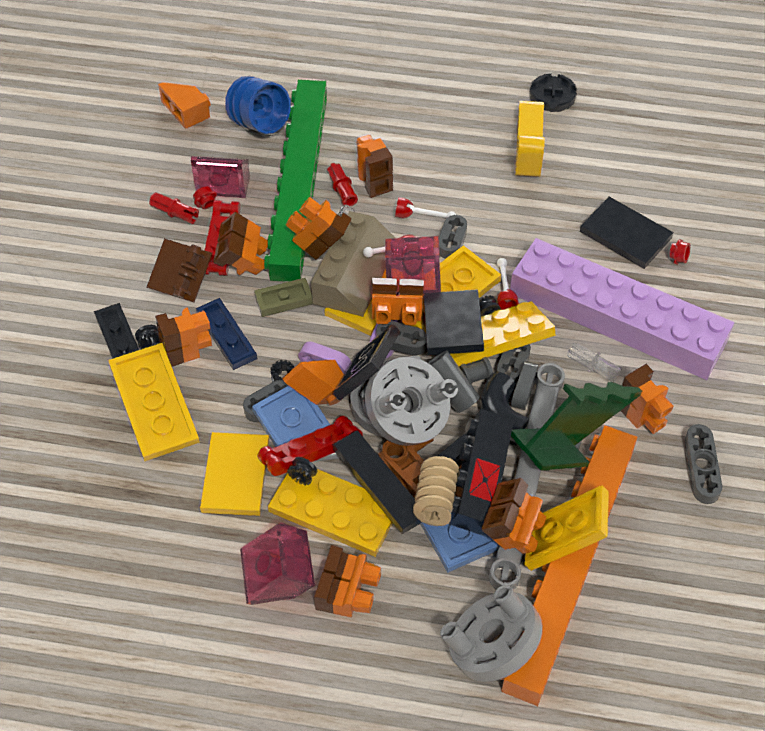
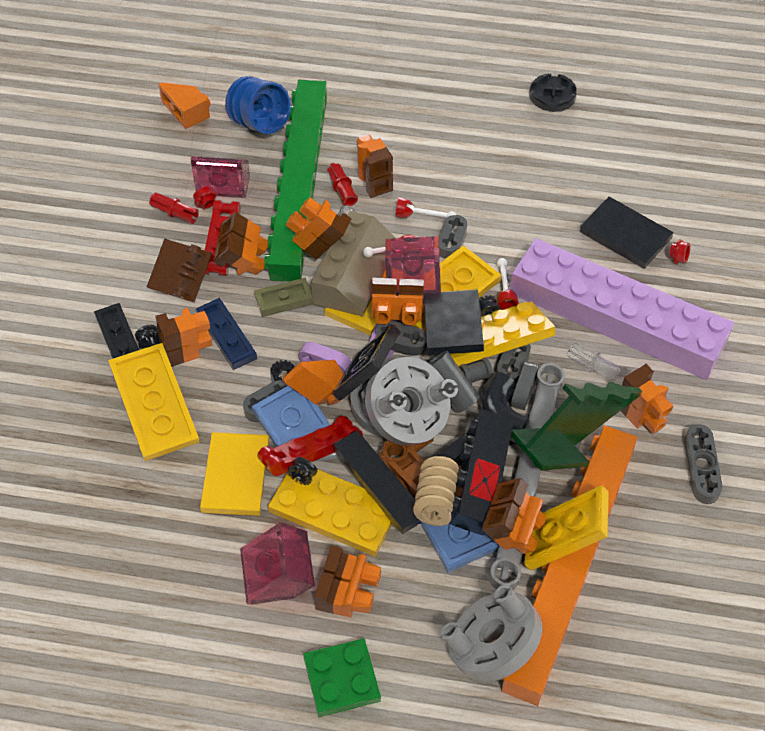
yellow beam [515,101,545,177] -> none
none -> green plate [303,638,381,718]

